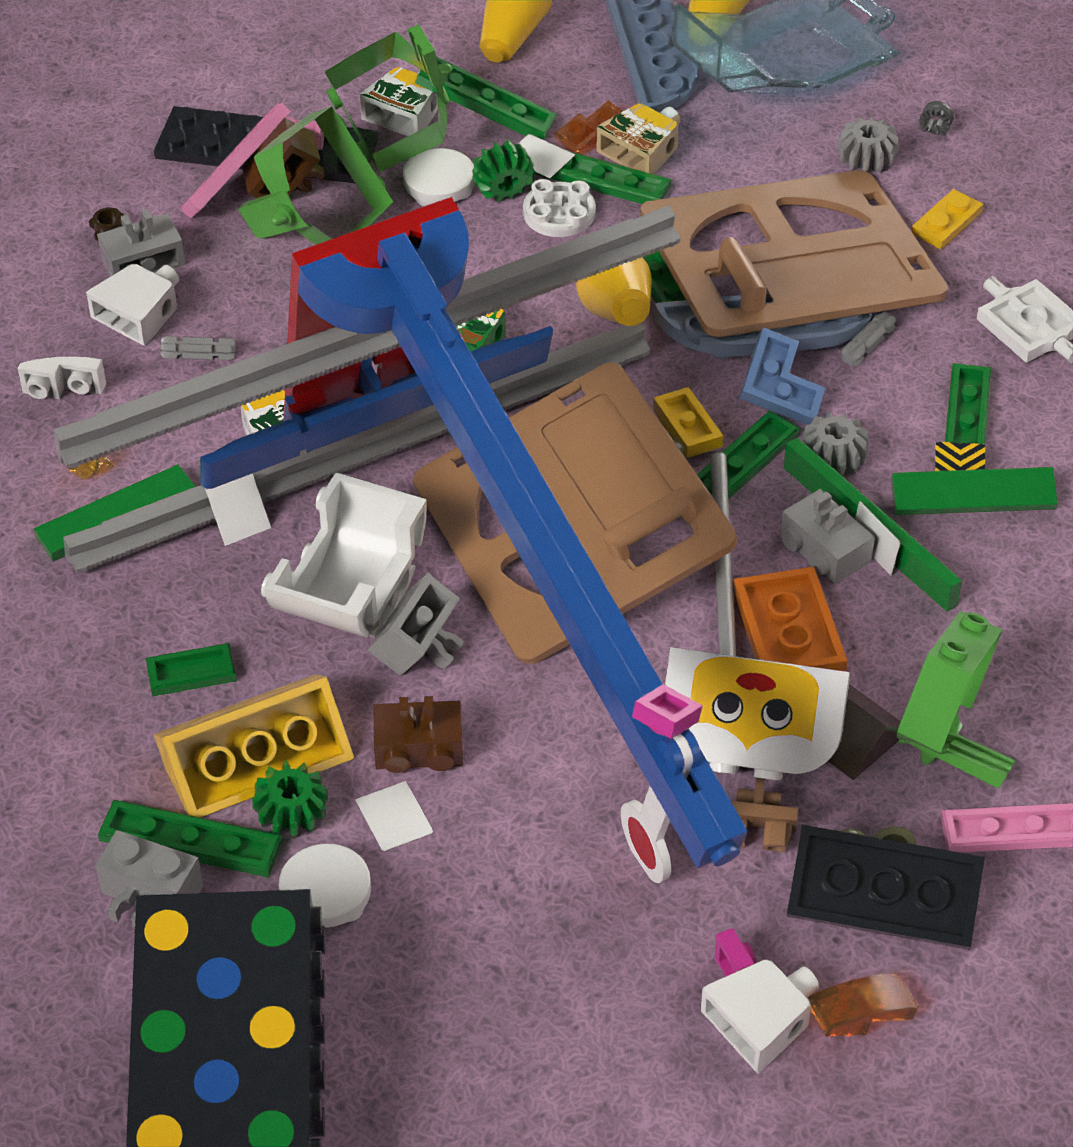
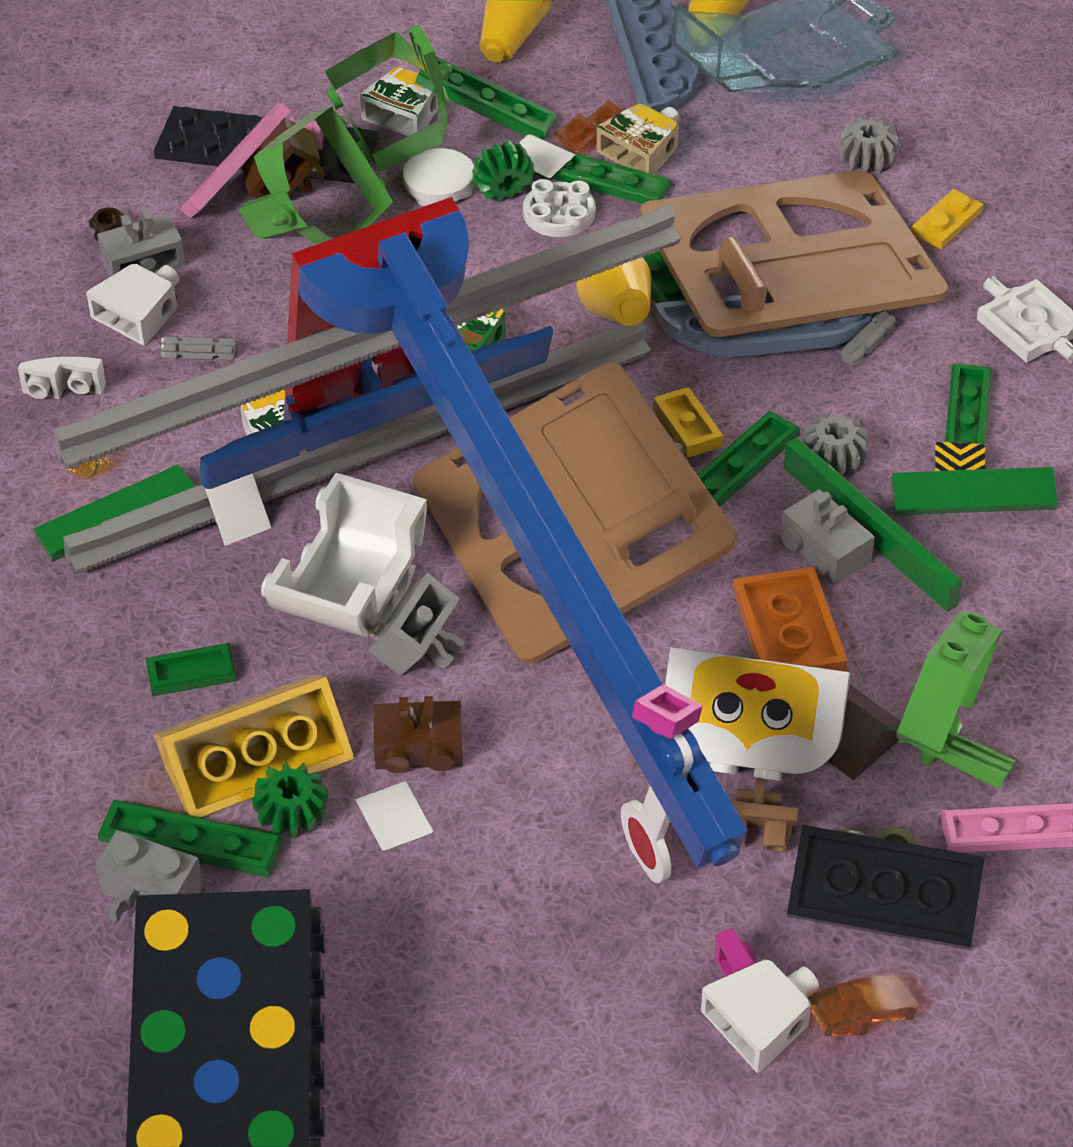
white tile [279,844,371,928] -> none
light grey piece [710,453,737,656] -> none
medium blue plate [739,327,825,425] -> none
white sticker [855,501,900,575] -> none
dark grey bush [919,101,954,136] -> none

